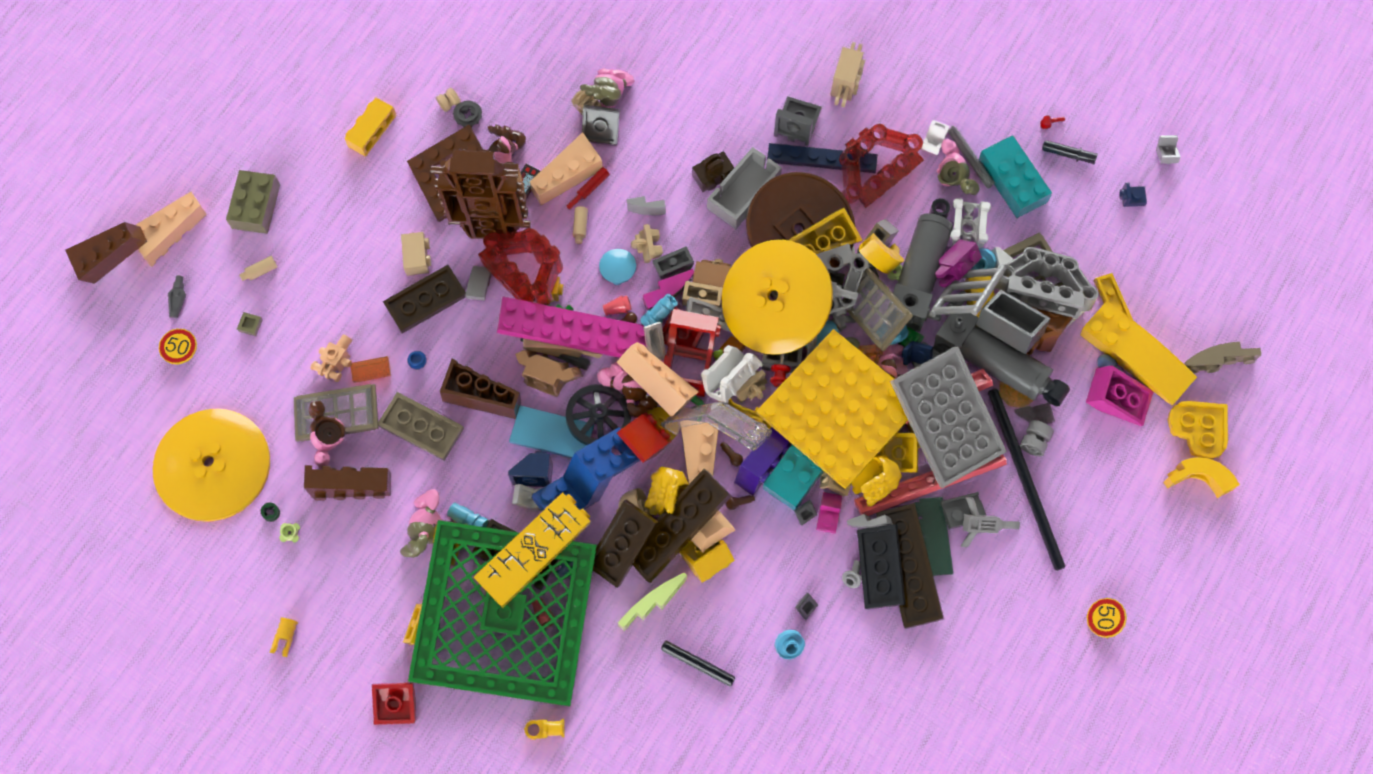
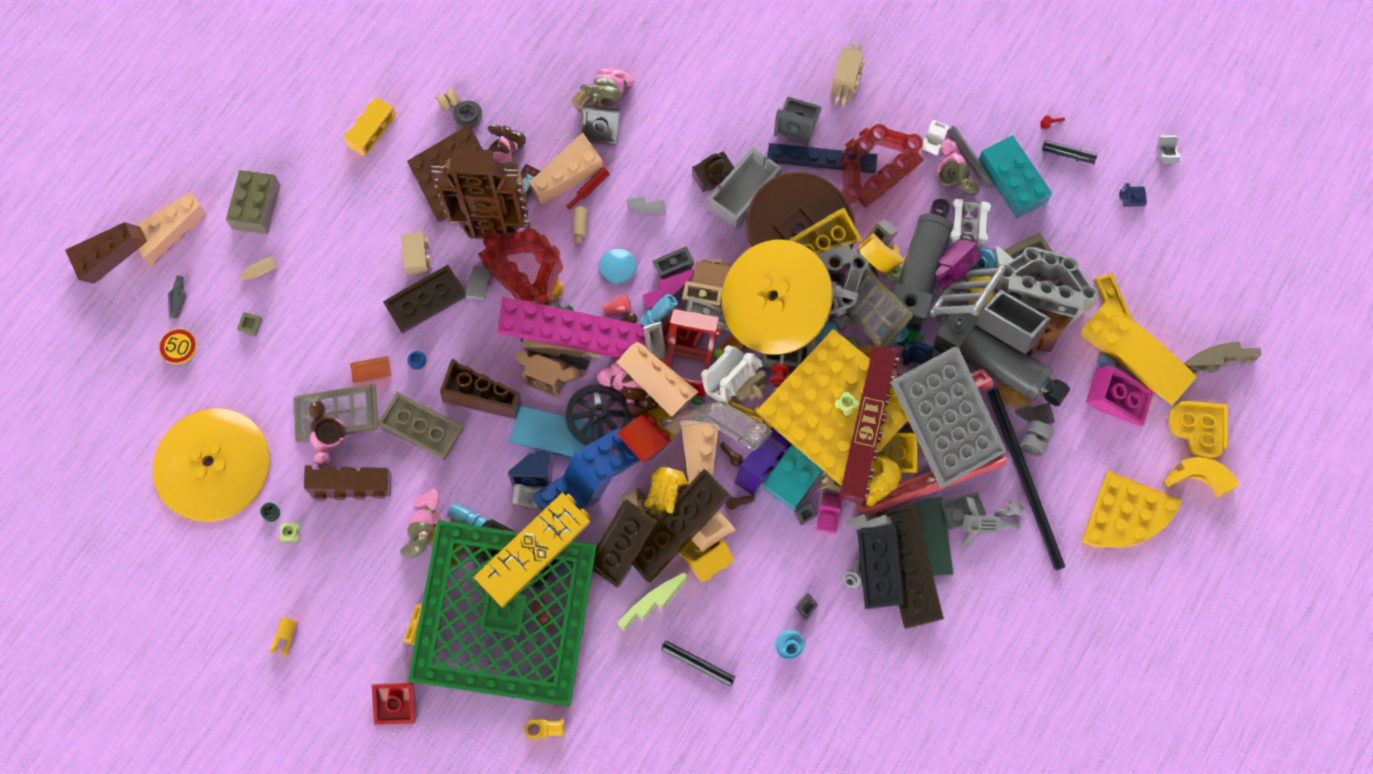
light nougat piece [310,334,353,382] -> none
tan hips [631,224,663,263] -> none
piece [1087,598,1127,638] -> none
none -> yellowish green plate [835,392,859,415]
none -> dark red brick [838,345,899,504]
none -> light grey plate [995,499,1024,517]
none -> yellow plate [1081,471,1182,548]

